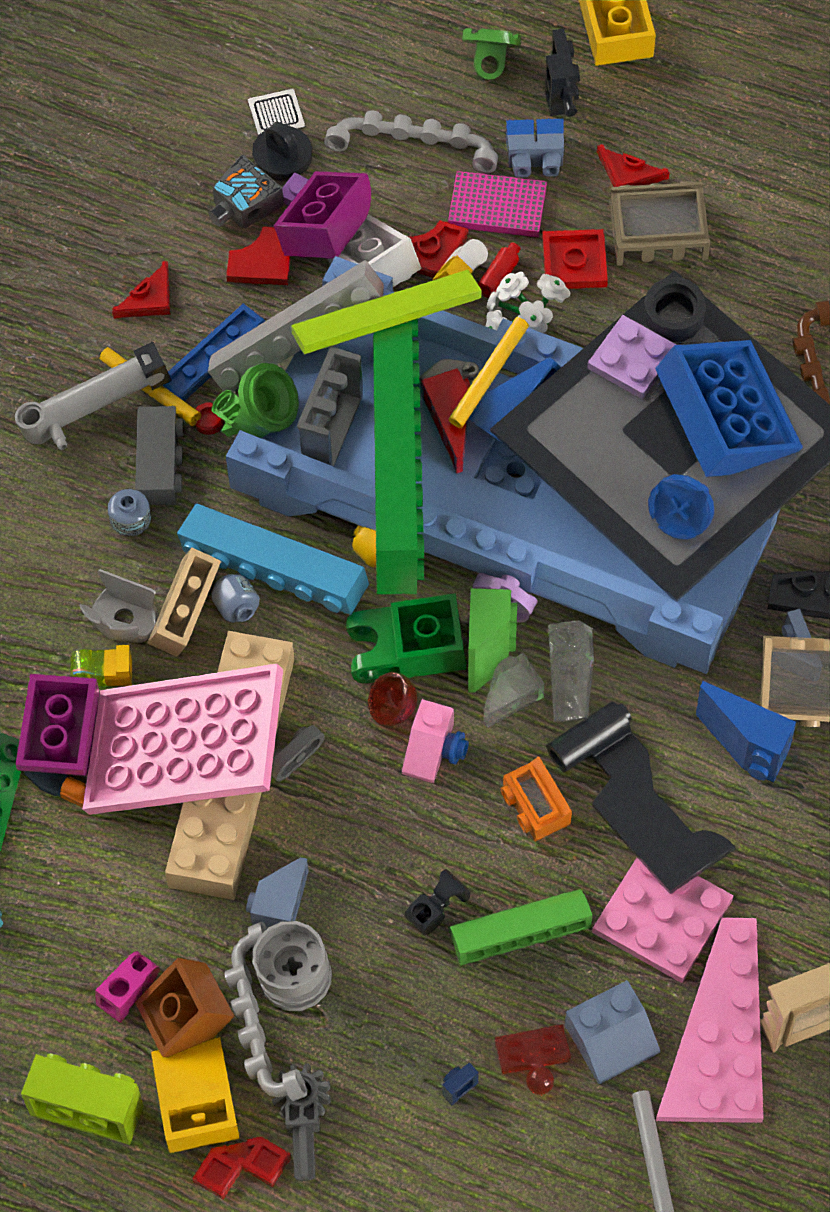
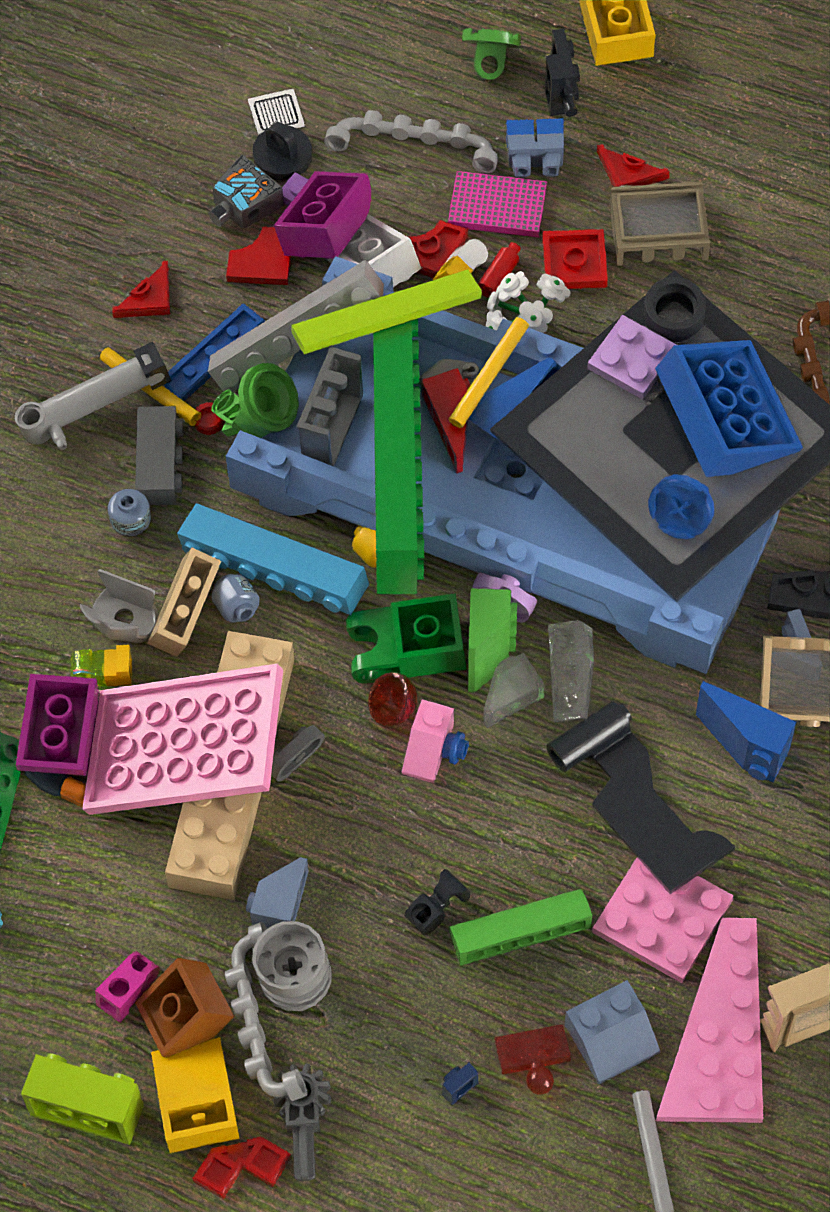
orange window [501,756,572,842] -> none

